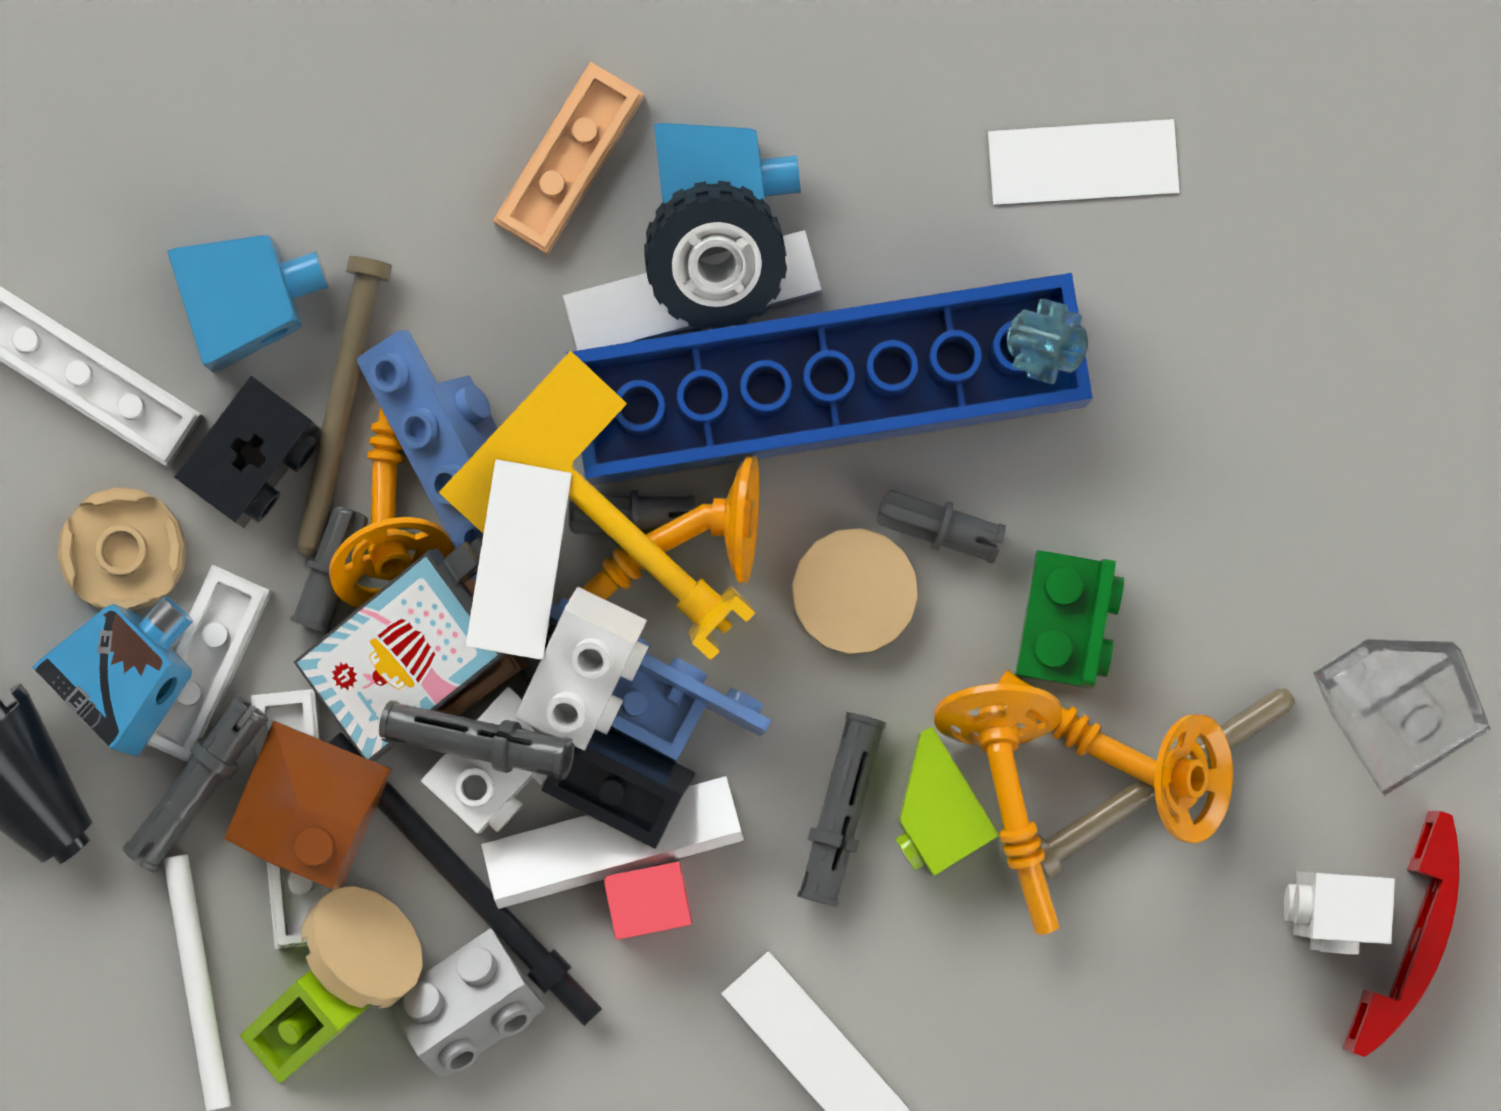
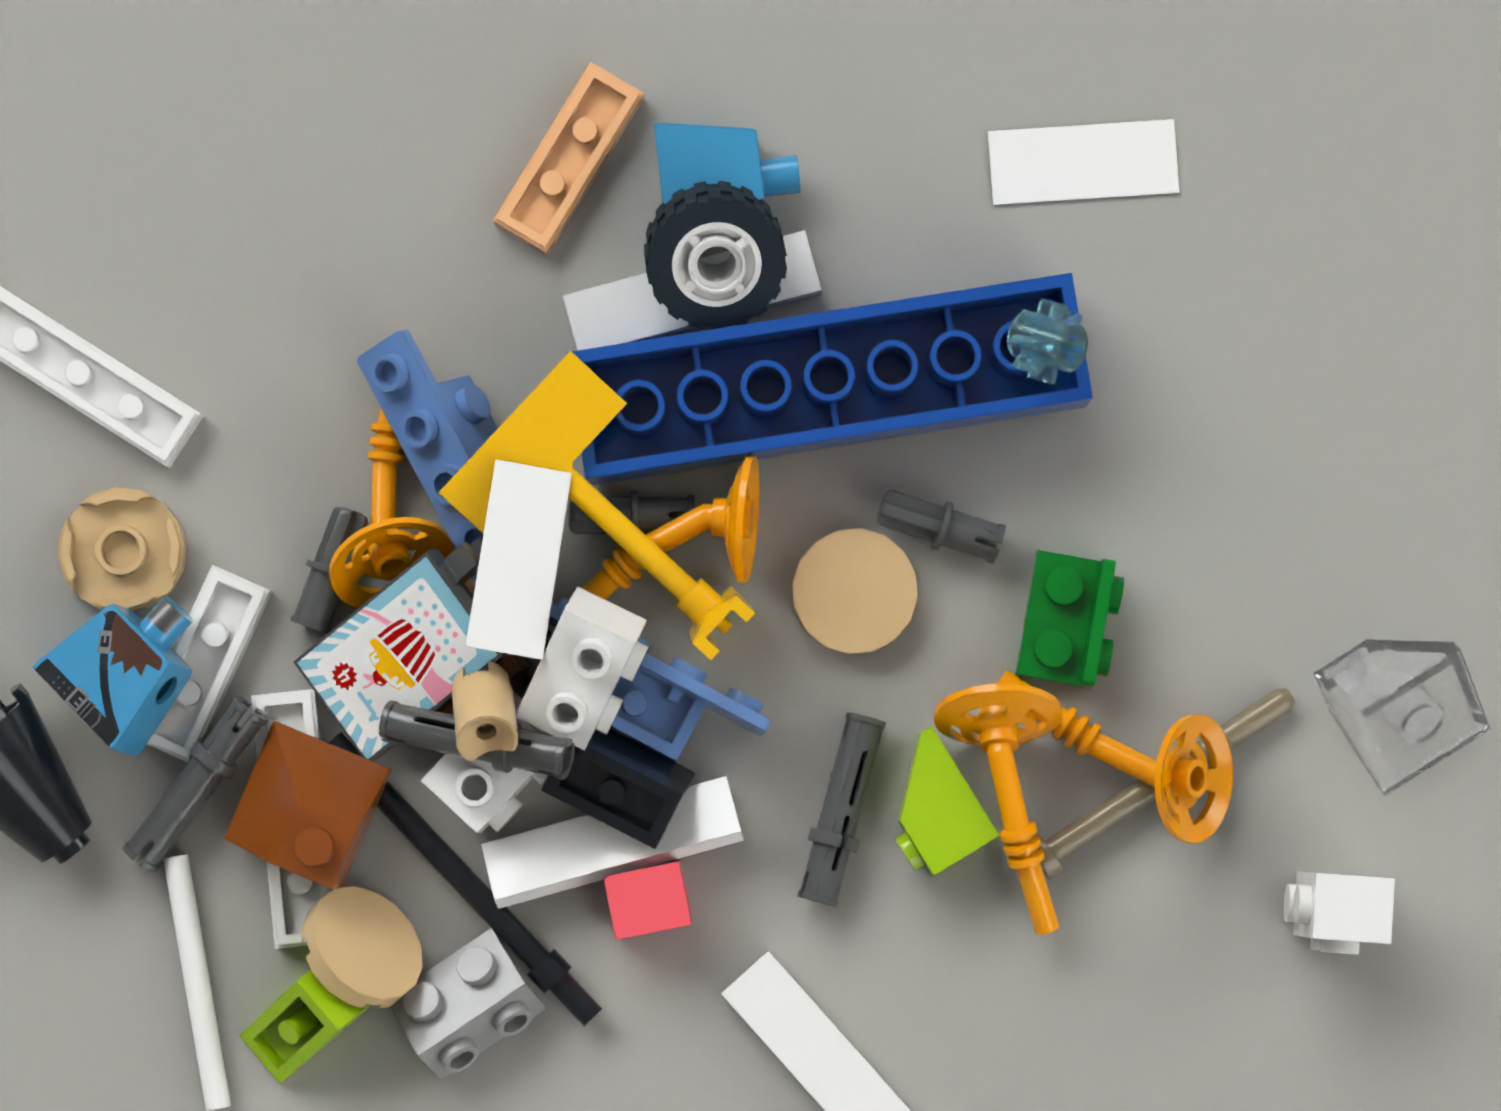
dark azure torso [167,235,328,373] -> none
black brick [174,376,320,528] -> none
dark tan bar [297,256,392,557] -> none
red slope [1342,810,1459,1057] -> none
none -> tan piece [451,661,518,761]

